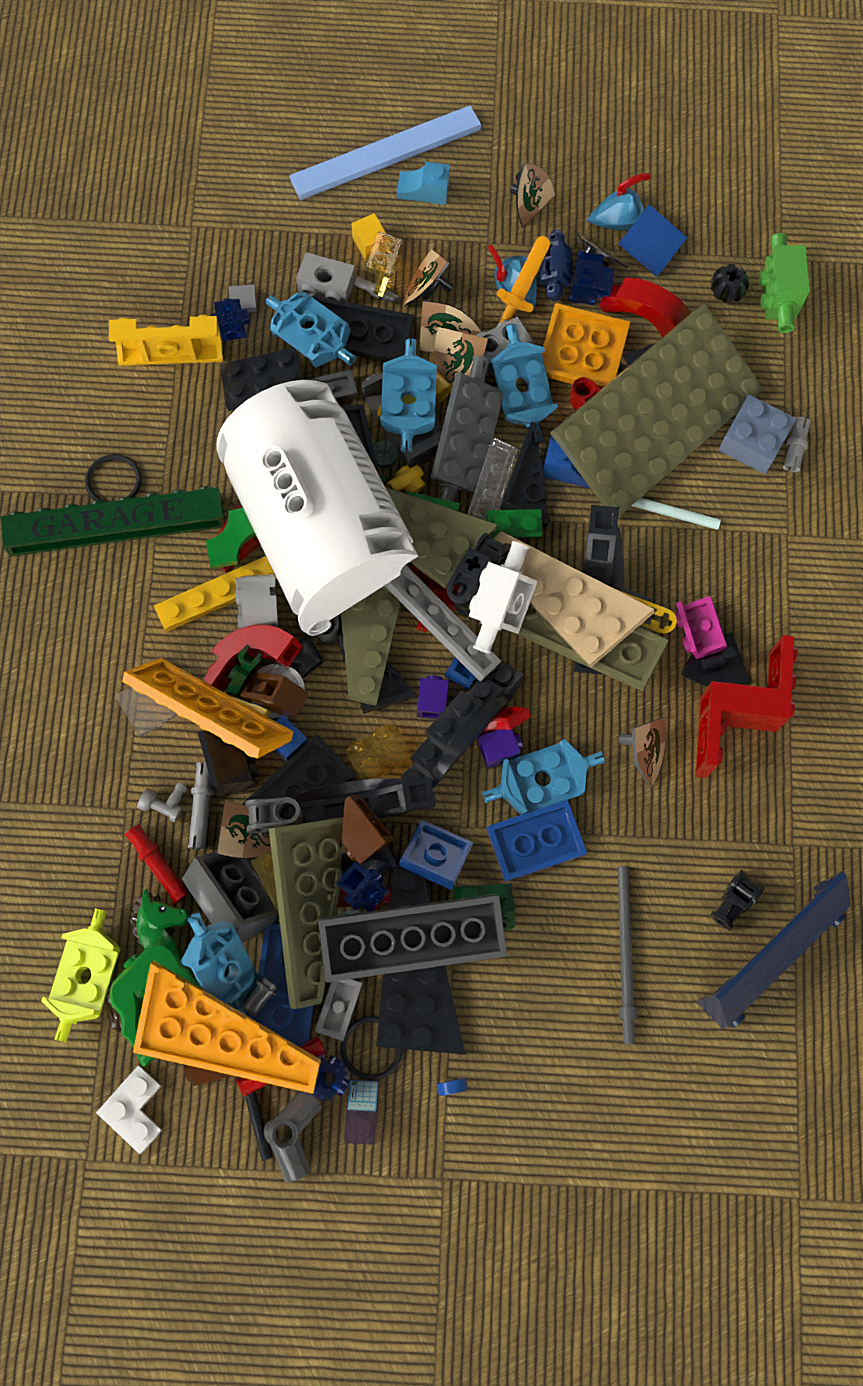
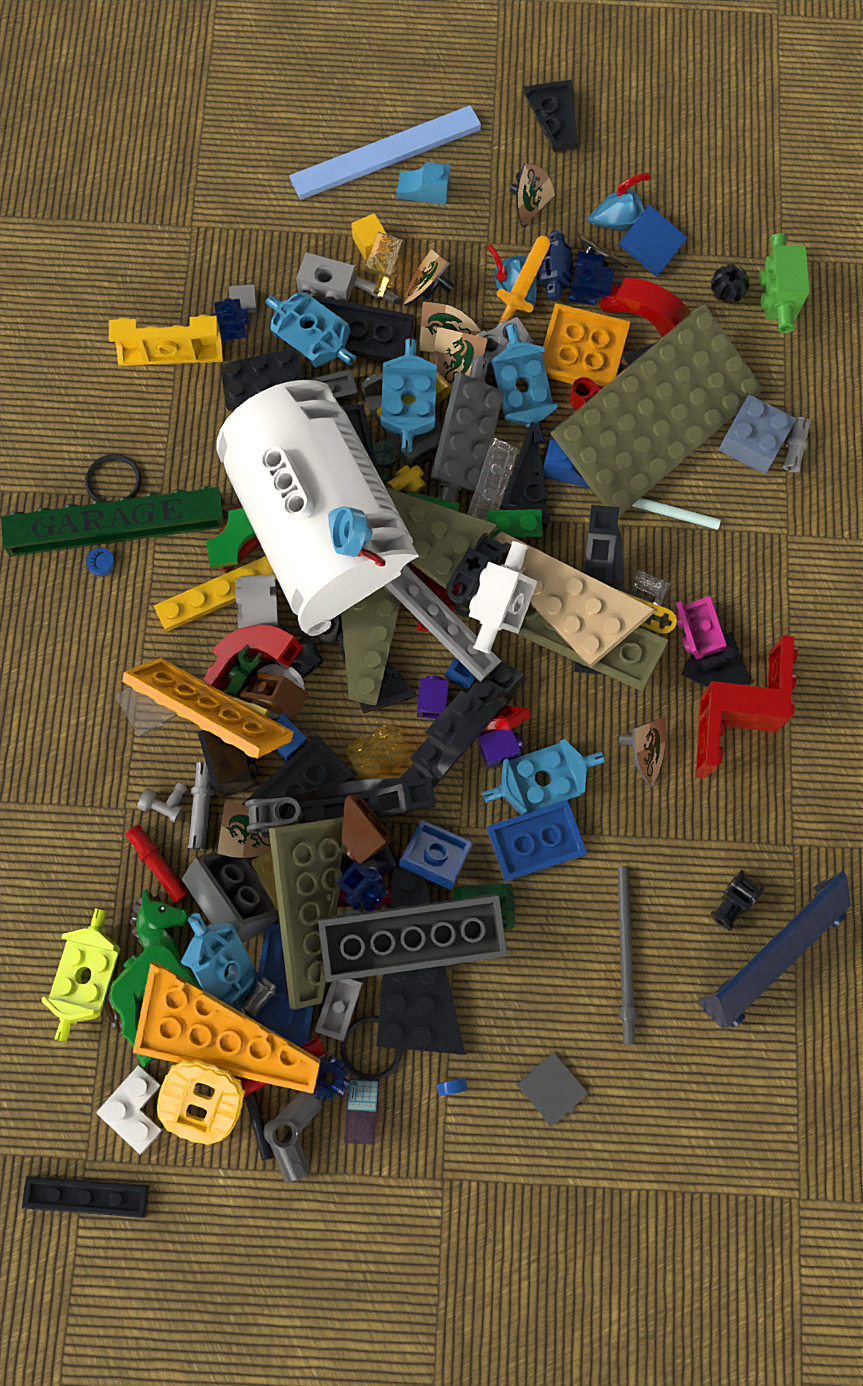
none -> black tile [21,1176,150,1218]
none -> blue tile [86,548,115,576]
none -> yellow piece [157,1059,245,1145]
none -> dark azure piece [328,506,386,567]
none -> dark grey piece [517,1052,589,1127]
none -> black wing [523,79,578,152]
none -> clear tile [633,570,670,612]

